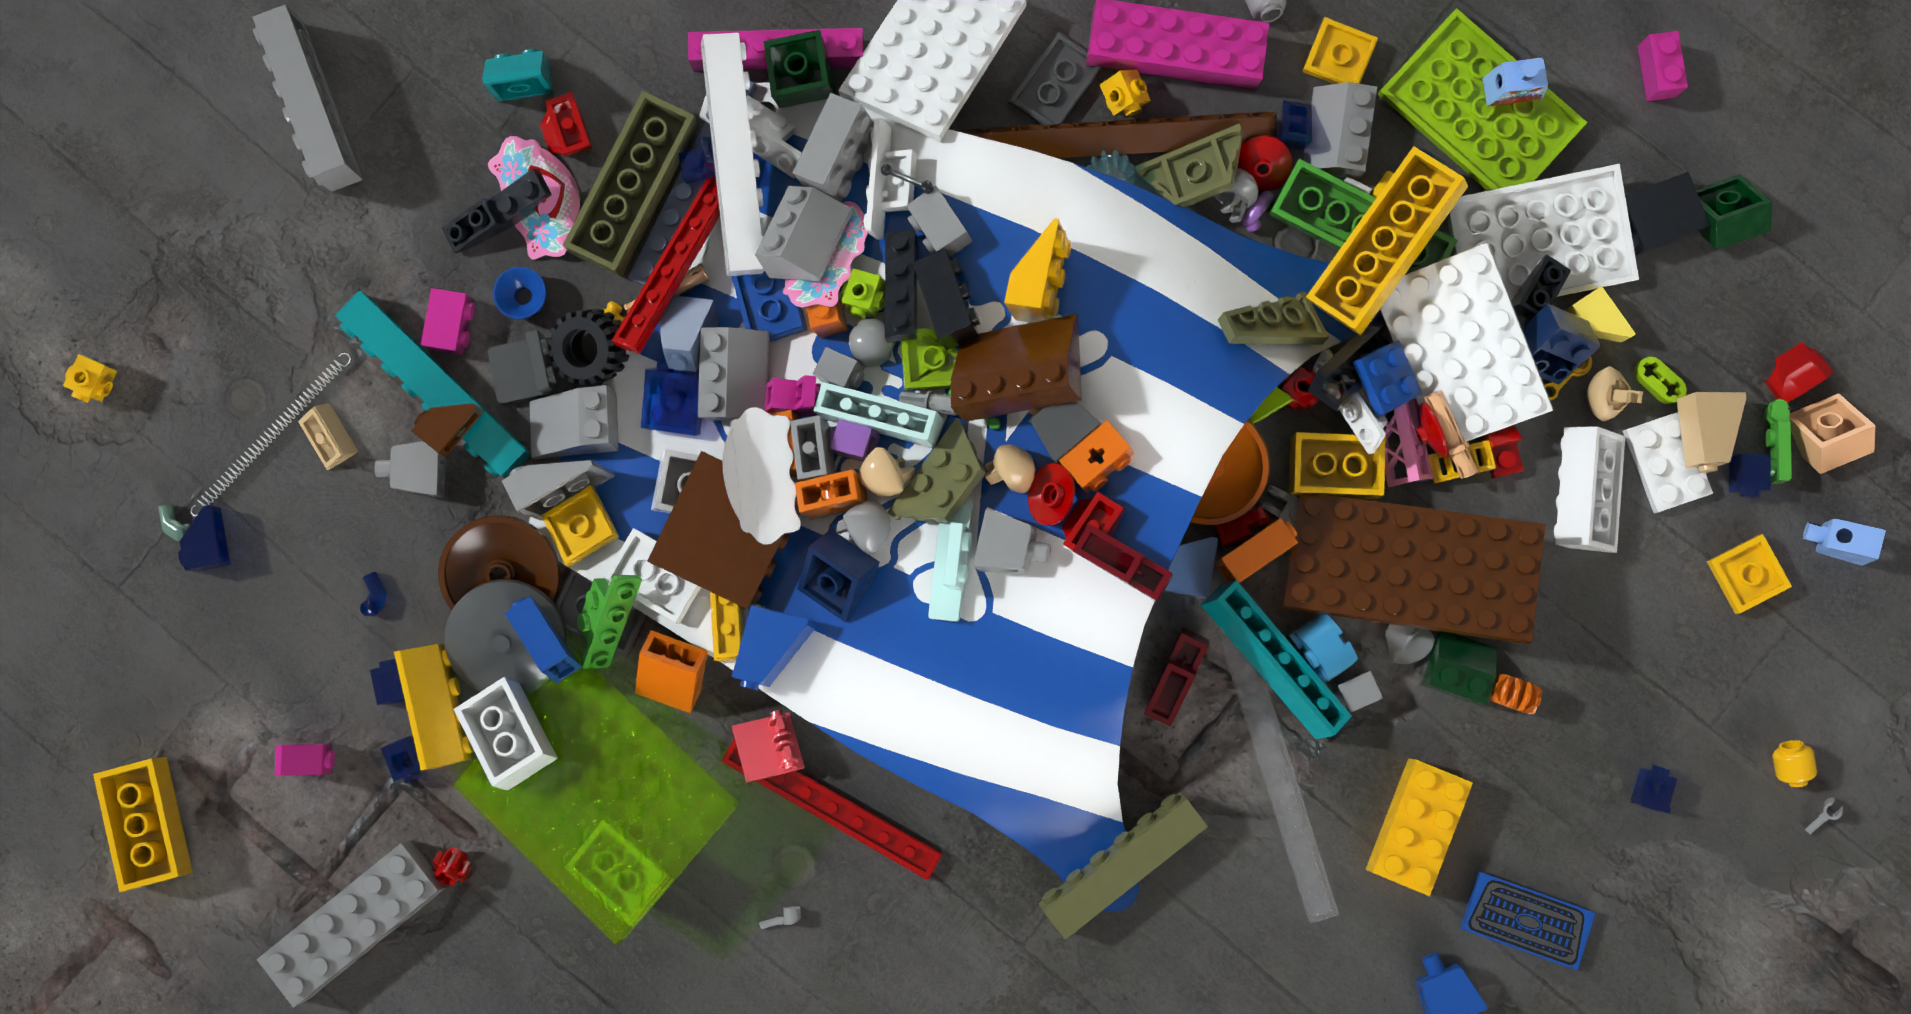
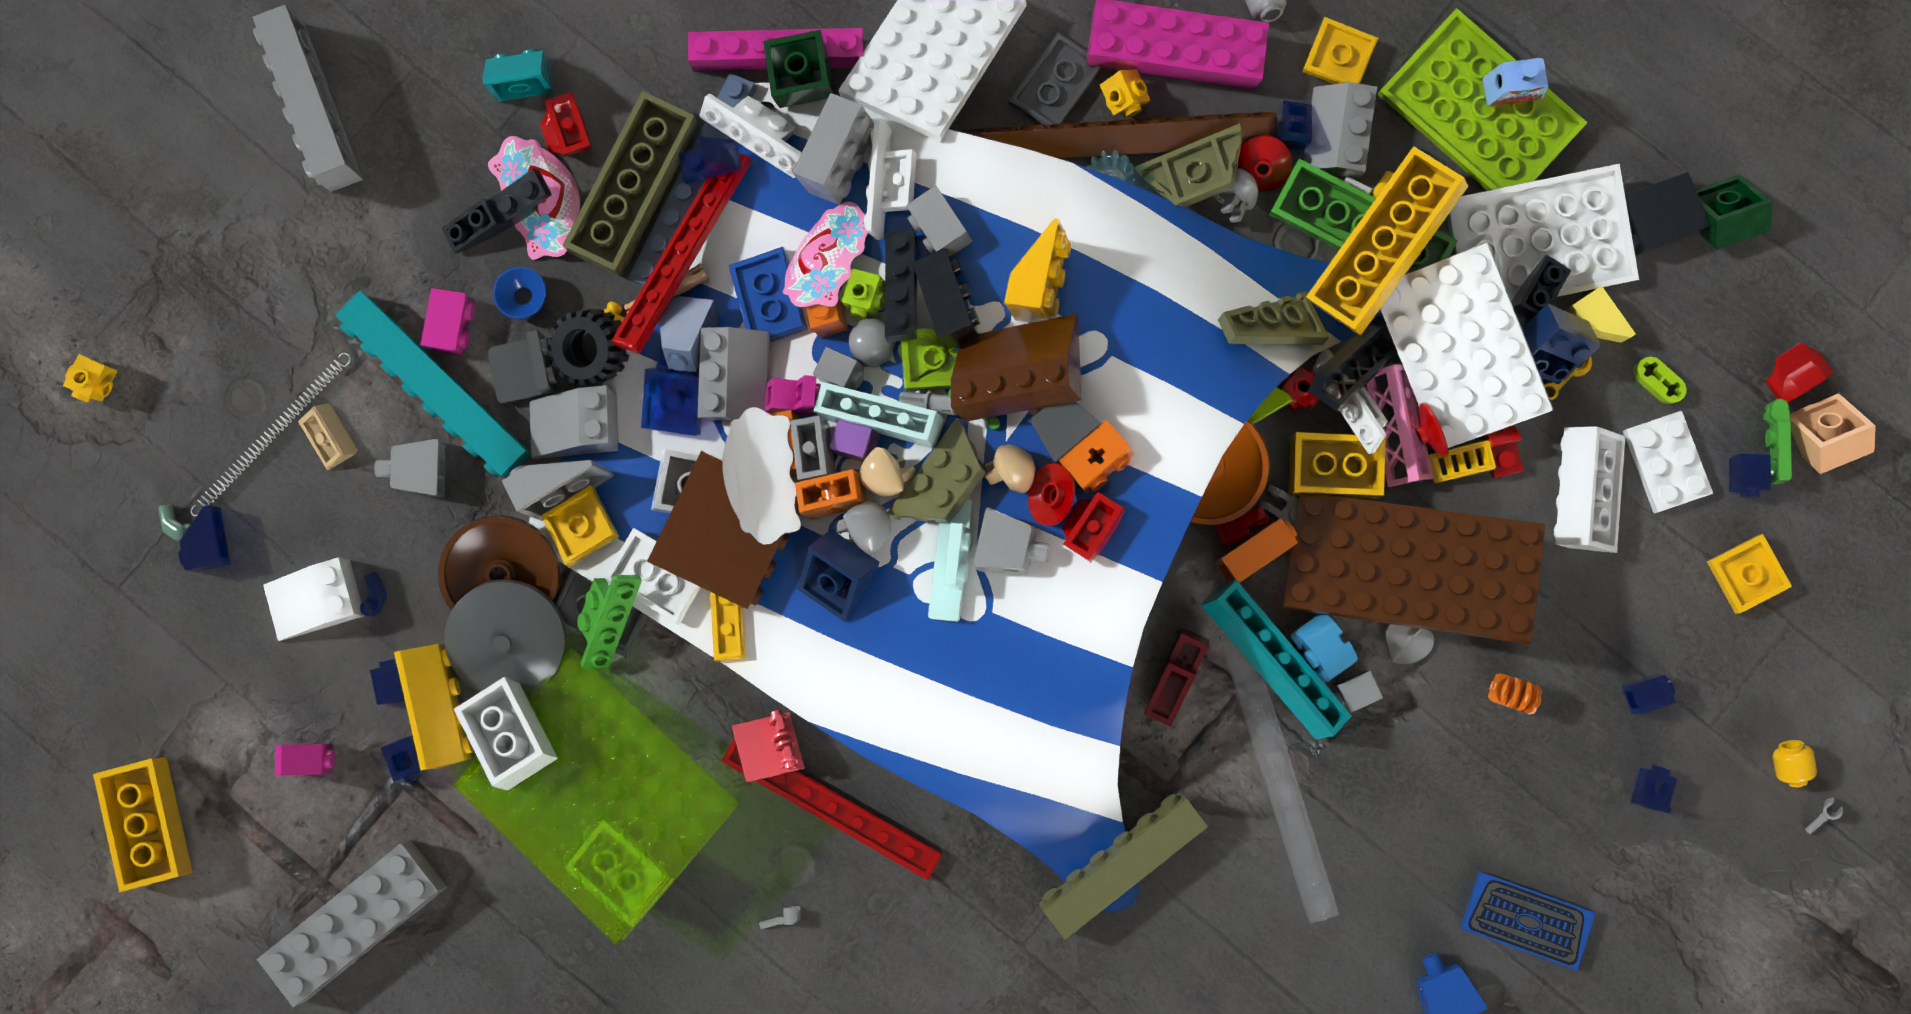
reddish brown slope [411,403,484,457] -> none
red gear [432,848,471,886] -> none
blue slope [504,596,582,684] -> none
orange brick [635,630,708,714] -> none
white brick [701,33,766,277] -> none
blue slope [732,605,817,690] -> none
light grey slope [755,186,852,281] -> none
black hinge [881,164,934,194] -> none
dark red slope [1073,524,1174,602] -> none
medium blue slope [1165,537,1218,598] -> none
medium lavender arm [1242,190,1274,232] -> none
blue plate [1353,340,1422,417] -> none
yellow brick [1365,758,1473,896] -> none
dark green slope [1421,631,1497,705] -> none
light nougat pin [1424,390,1479,479] -> none
tan piece [1587,366,1643,422] -> none
dark pink brick [1638,31,1688,101] -> none
tan slope [1677,392,1746,473] -> none
light blue torso [1803,519,1886,566] -> none
none -> white slope [263,557,365,641]
none -> clear blue brick [1622,674,1676,714]

